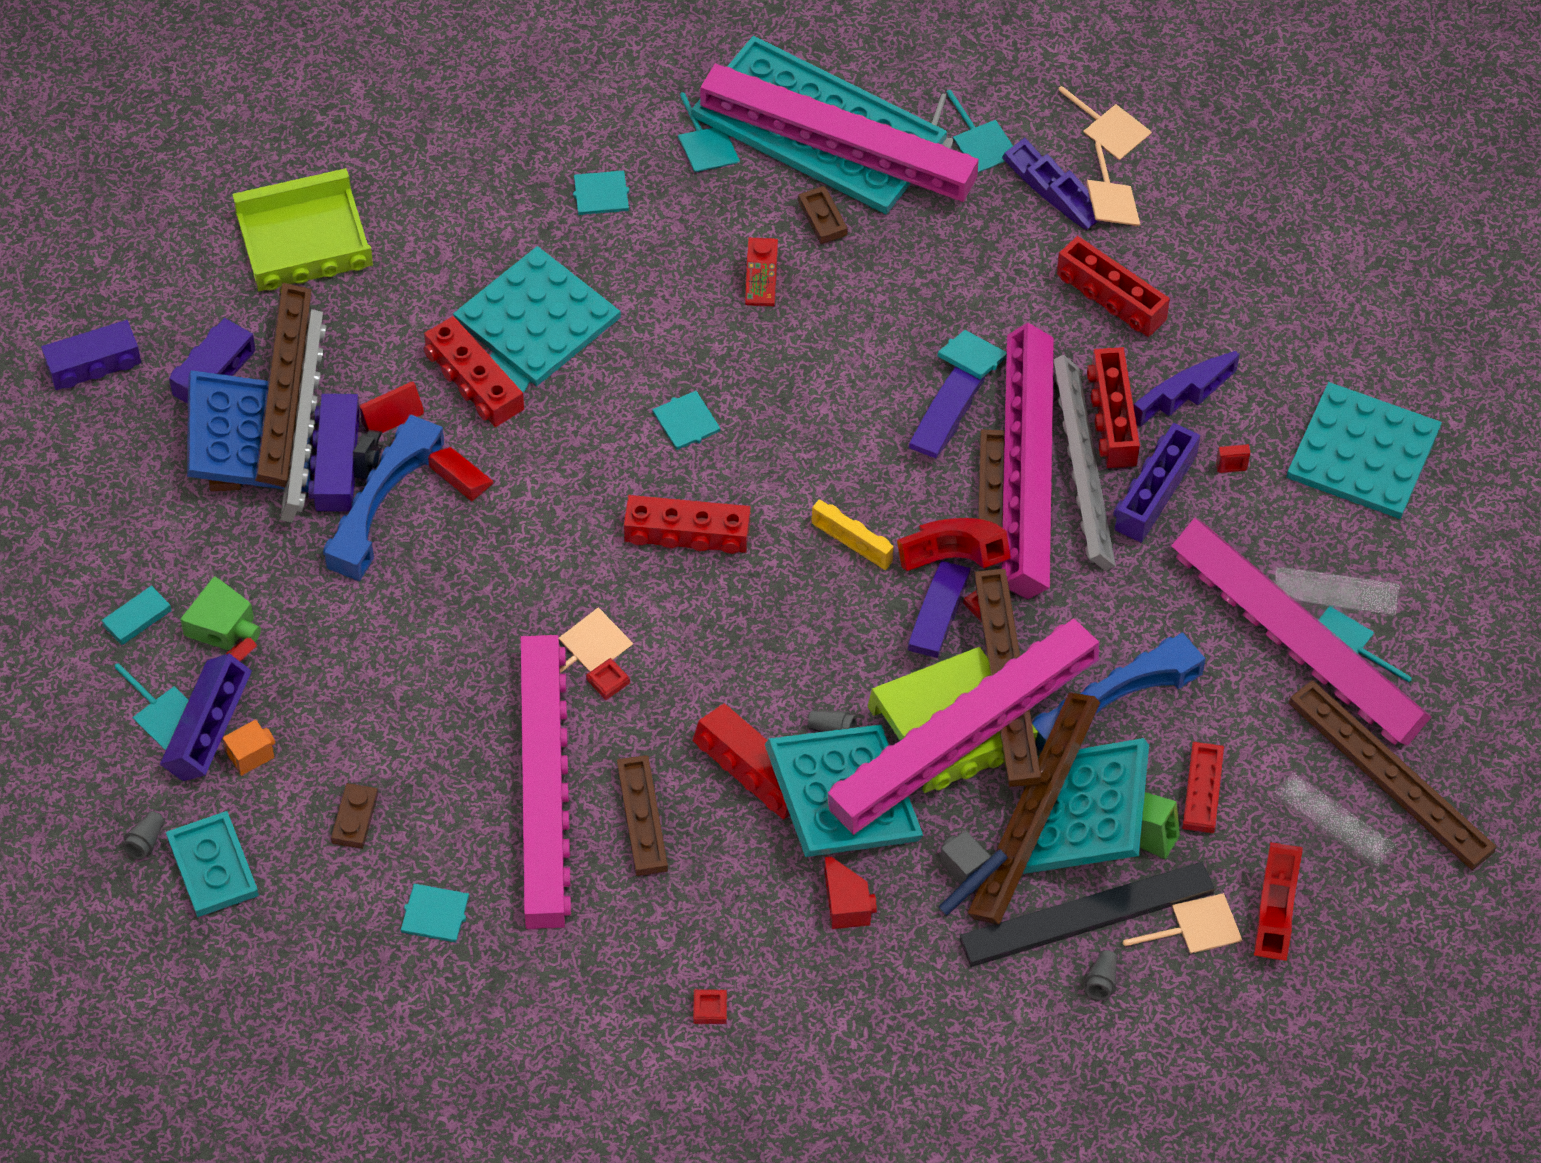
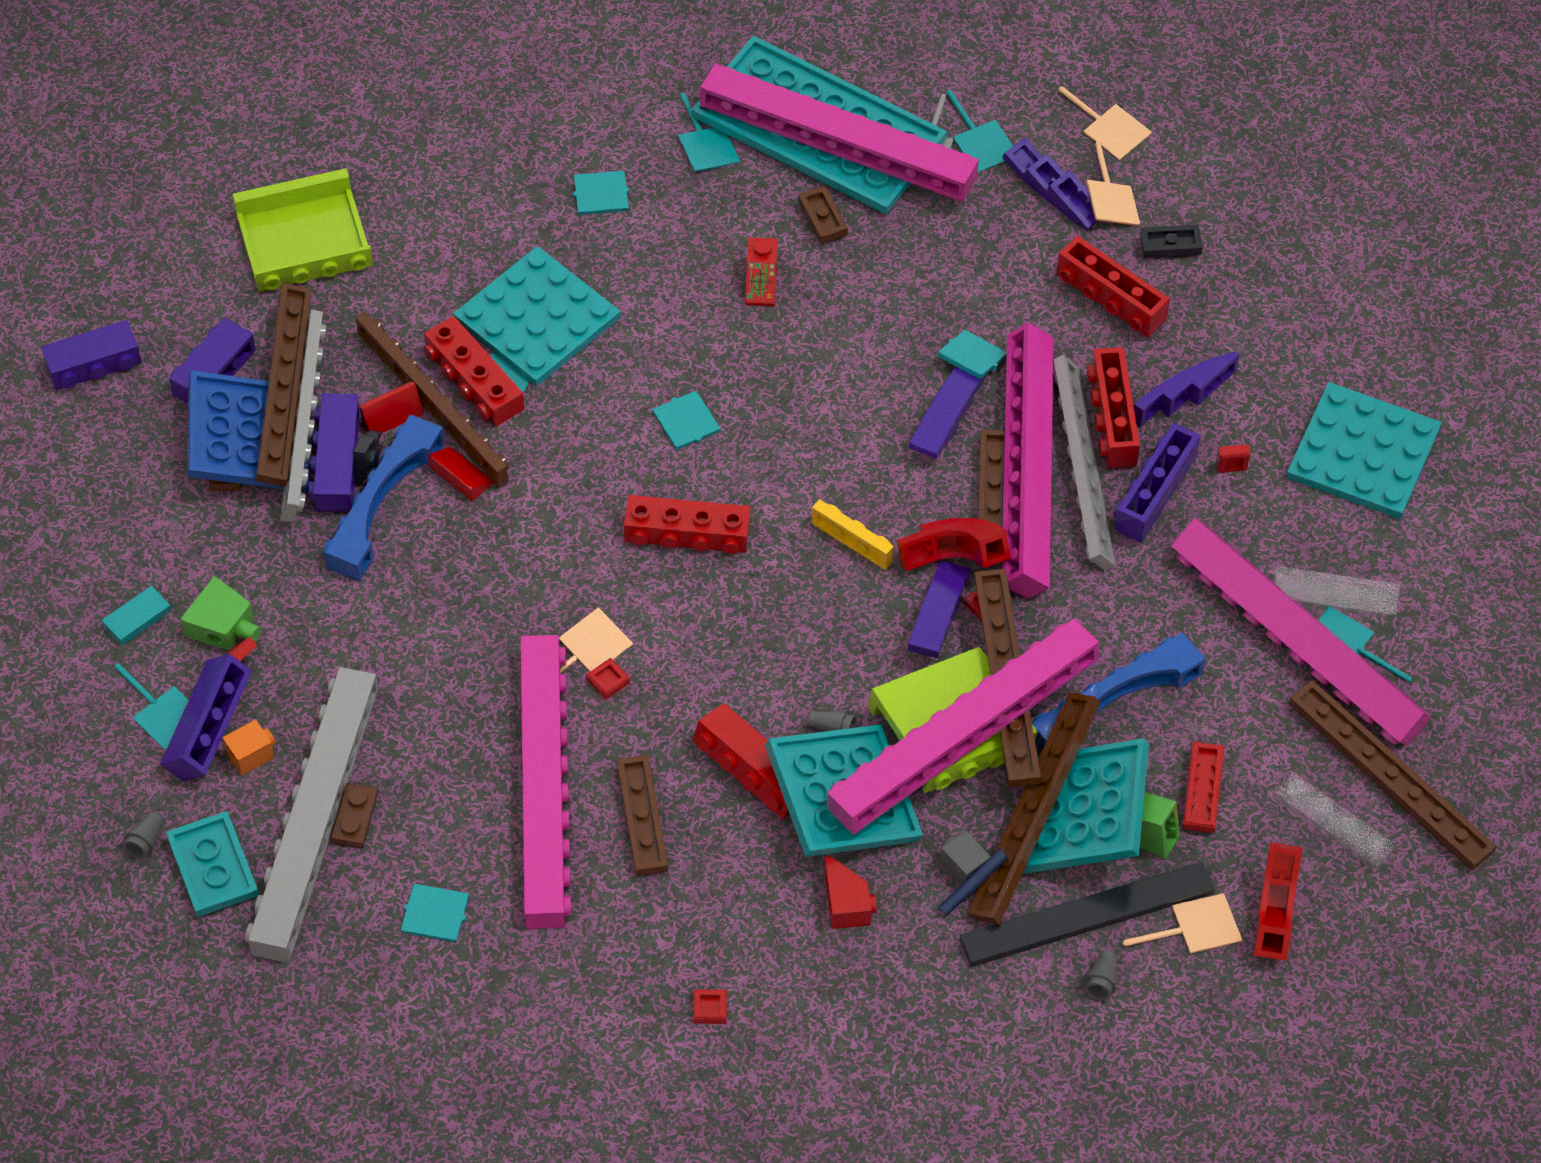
none -> light grey brick [245,667,378,963]
none -> reddish brown plate [355,311,509,489]
none -> black plate [1140,225,1202,258]

